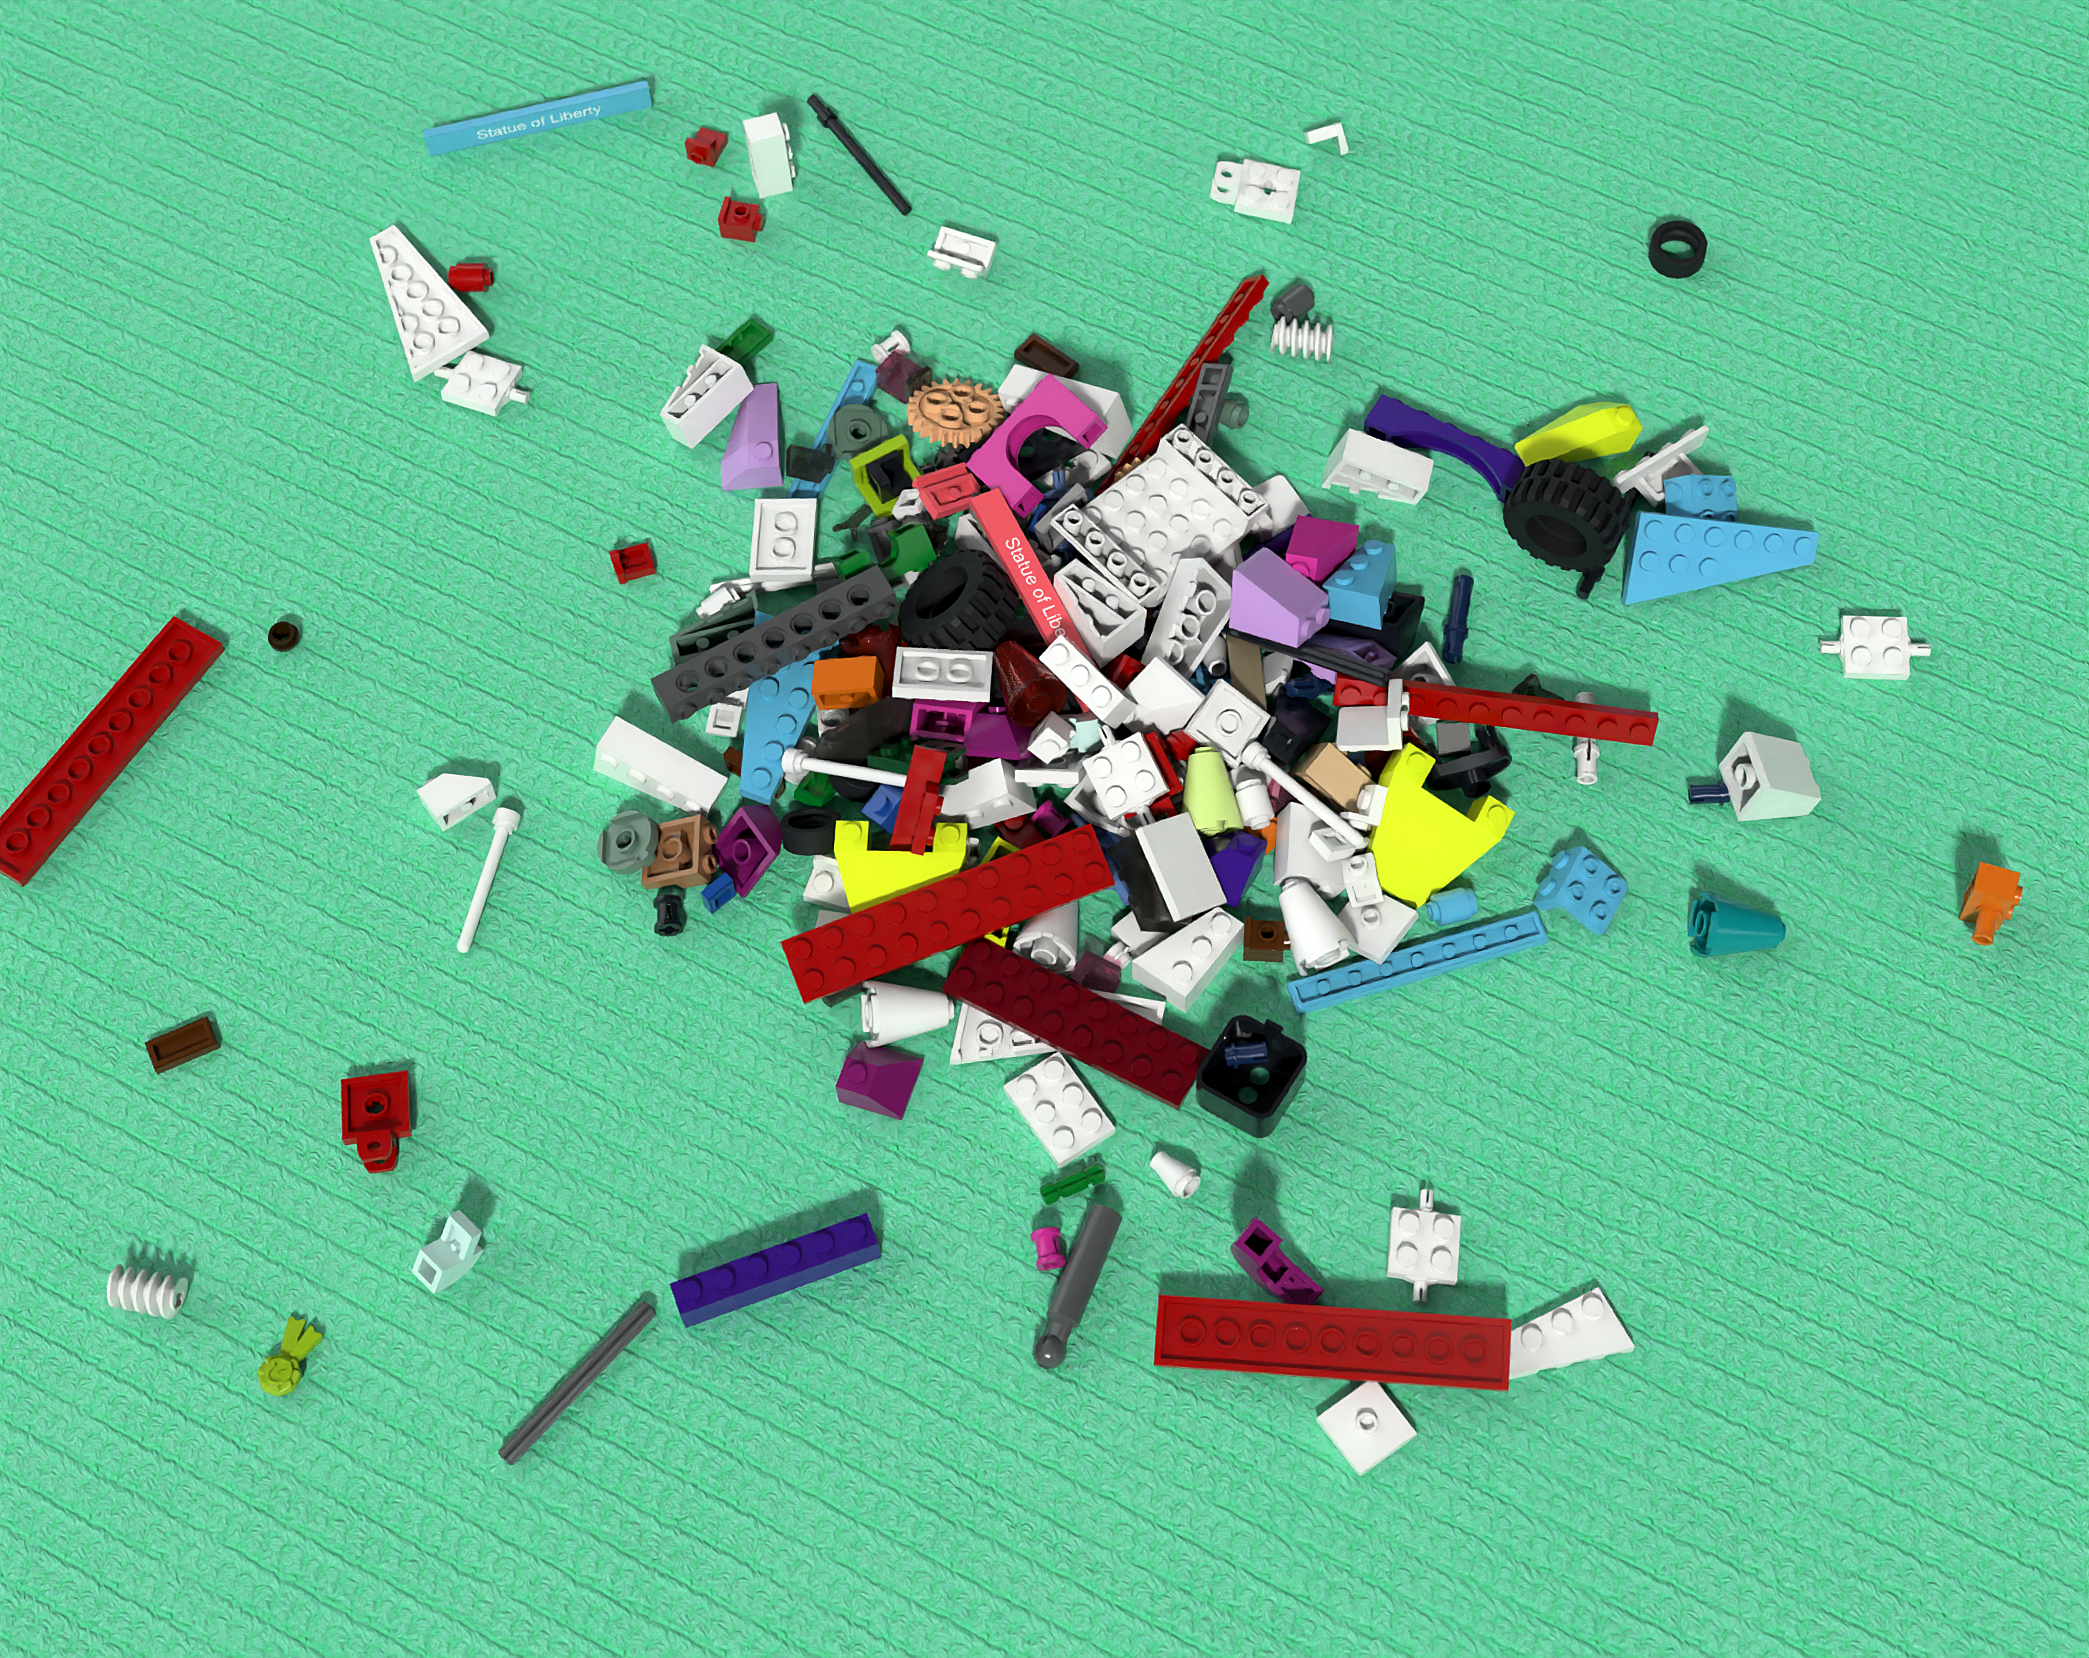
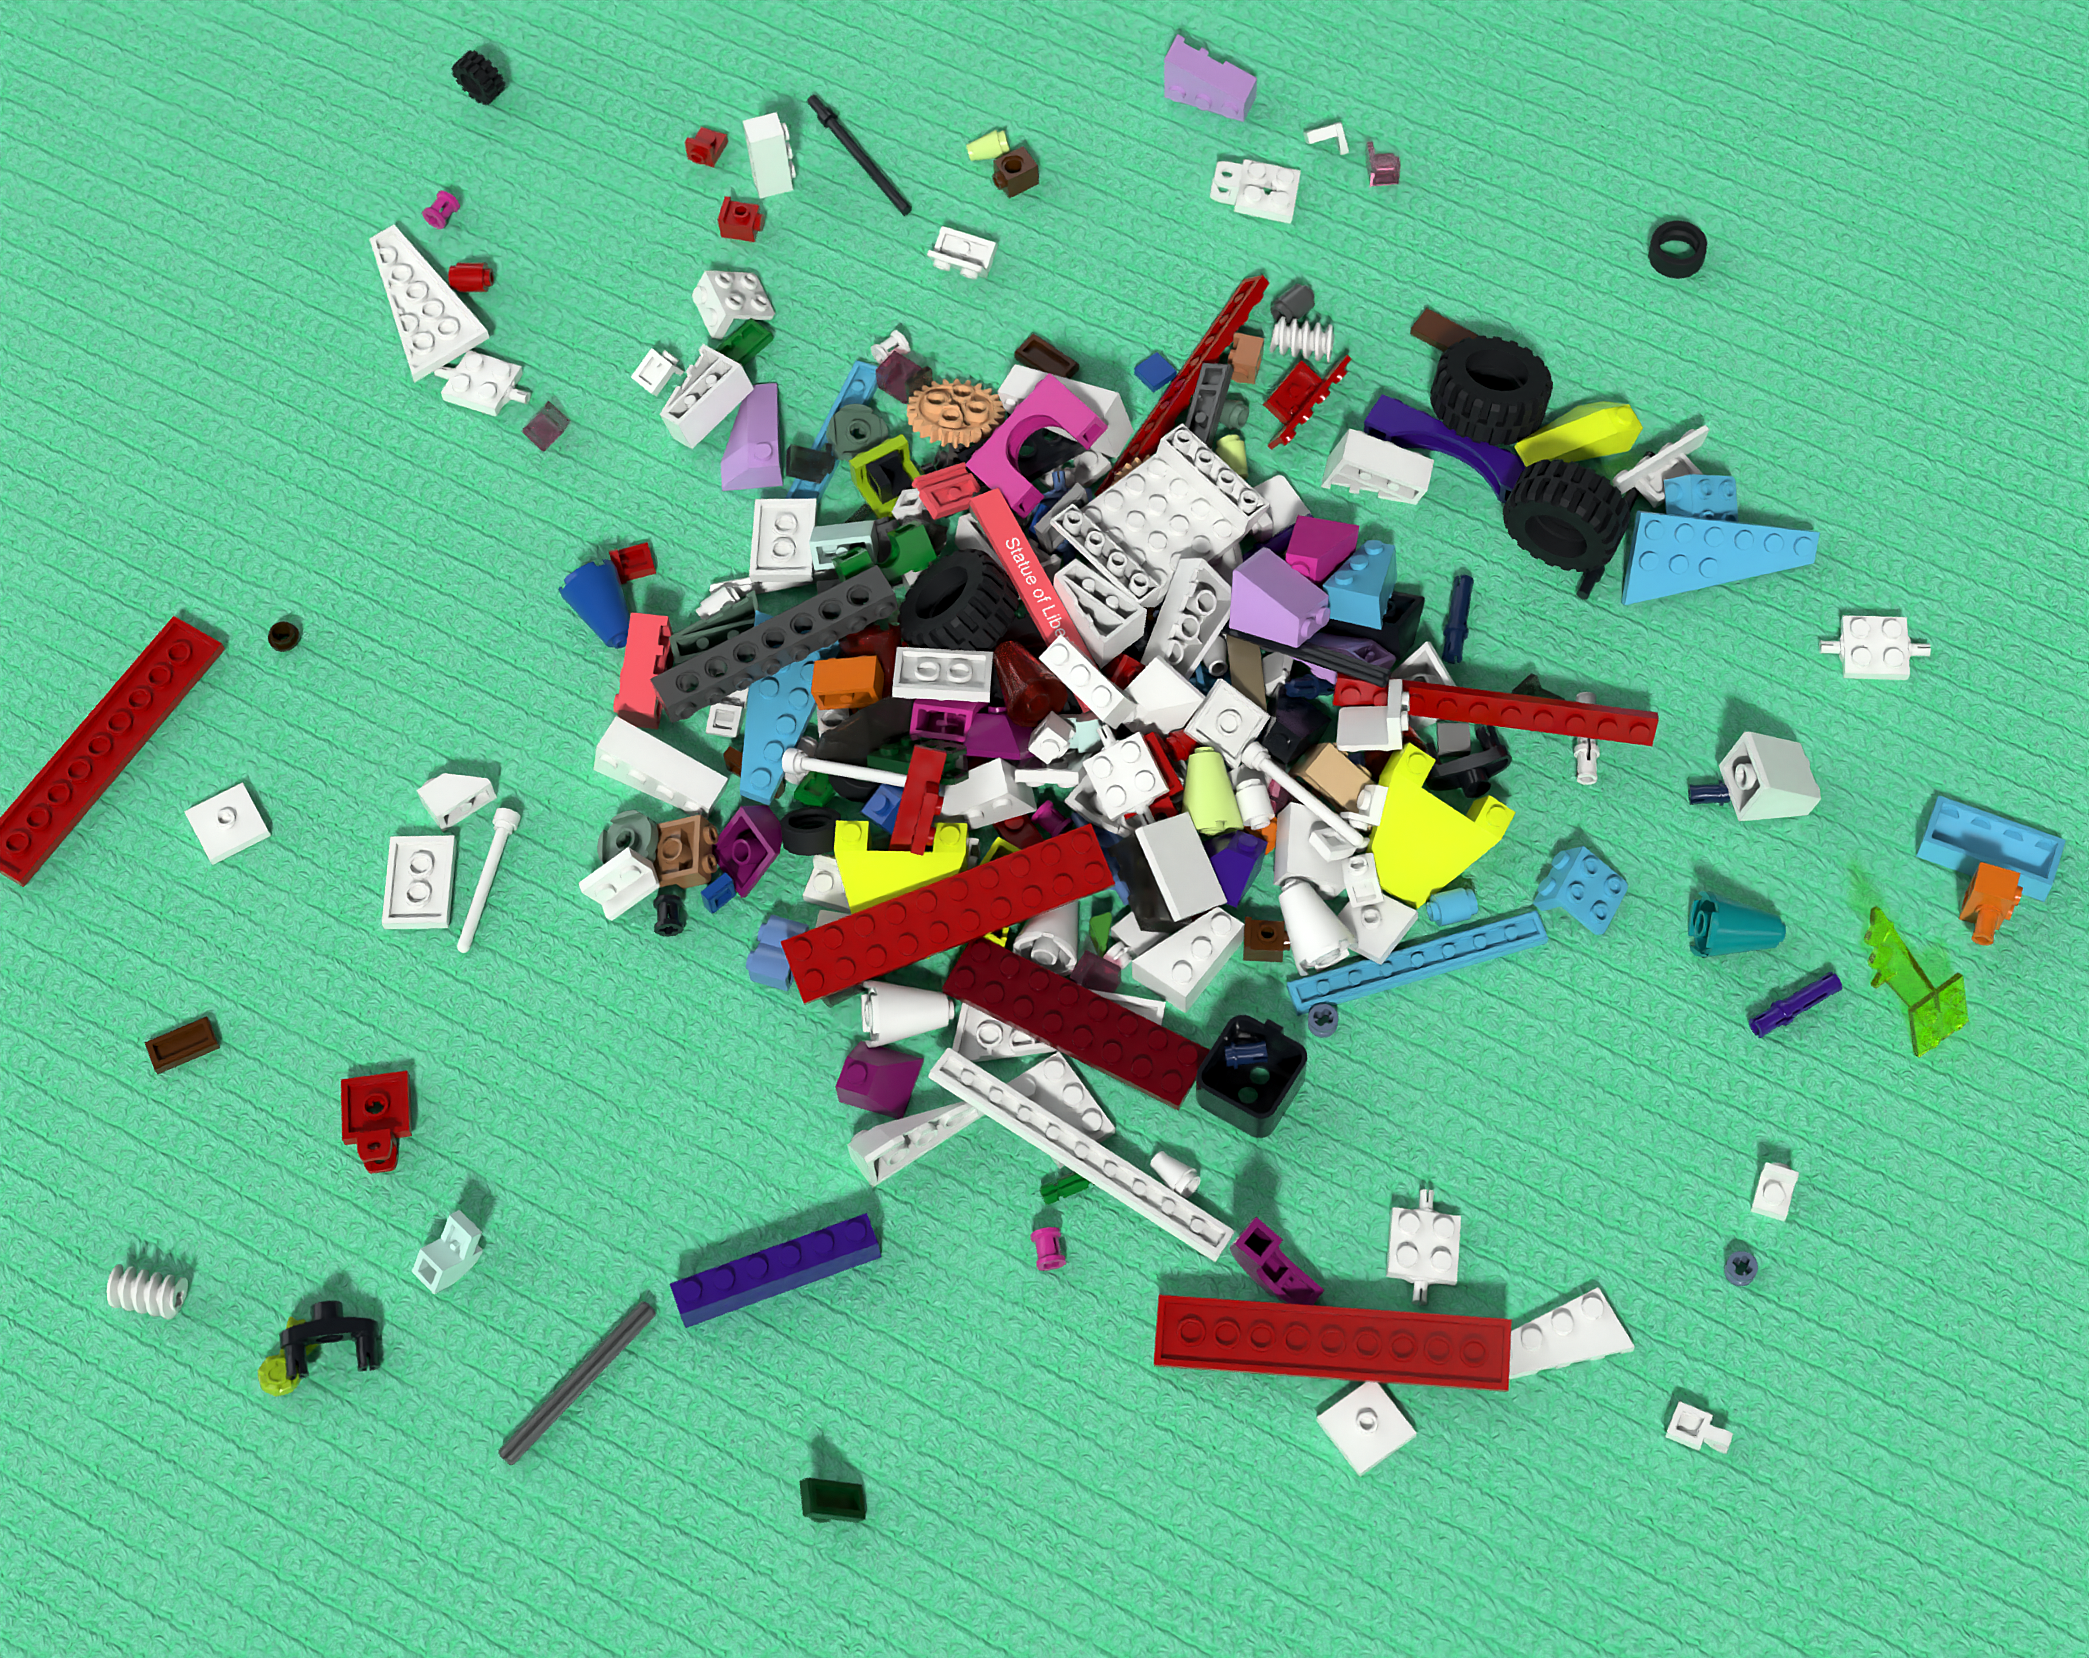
medium azure tile [423,80,653,156] -> none
dark grey piece [1032,1204,1122,1369] -> none
none -> white plate [184,782,271,865]
none -> black connector [279,1301,380,1380]
none -> white plate [382,835,457,929]
none -> dark pink bush [422,190,460,230]
none -> black tyre [451,50,505,105]
none -> clear pink panel [521,400,570,452]
none -> blue cone [559,559,630,649]
none -> white bracket [579,847,660,921]
none -> coral wedge [613,612,674,729]
none -> white bracket [631,348,684,396]
none -> white bracket [692,271,775,339]
none -> medium blue brick [746,915,809,991]
none -> dark green tile [799,1478,866,1523]
none -> light aqua brick [809,520,879,570]
none -> white wedge [847,1101,985,1188]
none -> white plate [928,1047,1235,1262]
none -> yellowish green cone [966,130,1010,161]
none -> reddish brown brick [992,146,1039,199]
none -> bright green slope [1089,912,1112,960]
none -> blue tile [1134,352,1176,393]
none -> lavender wedge [1164,34,1257,122]
none -> yellowish green cone [1215,435,1249,480]
none -> nougat brick [1227,332,1264,385]
none -> red bracket [1262,355,1352,450]
none -> sand blue bush [1308,1004,1338,1038]
none -> clear pink panel [1365,141,1401,187]
none -> reddish brown tile [1410,308,1478,352]
none -> black tyre [1430,336,1553,446]
none -> white plate [1666,1401,1733,1454]
none -> sand blue bush [1724,1251,1758,1286]
none -> dark purple pin [1749,971,1842,1038]
none -> white bracket [1751,1162,1799,1221]
none -> clear neon green piece [1864,906,1969,1058]
none -> medium azure slope [1916,795,2066,902]

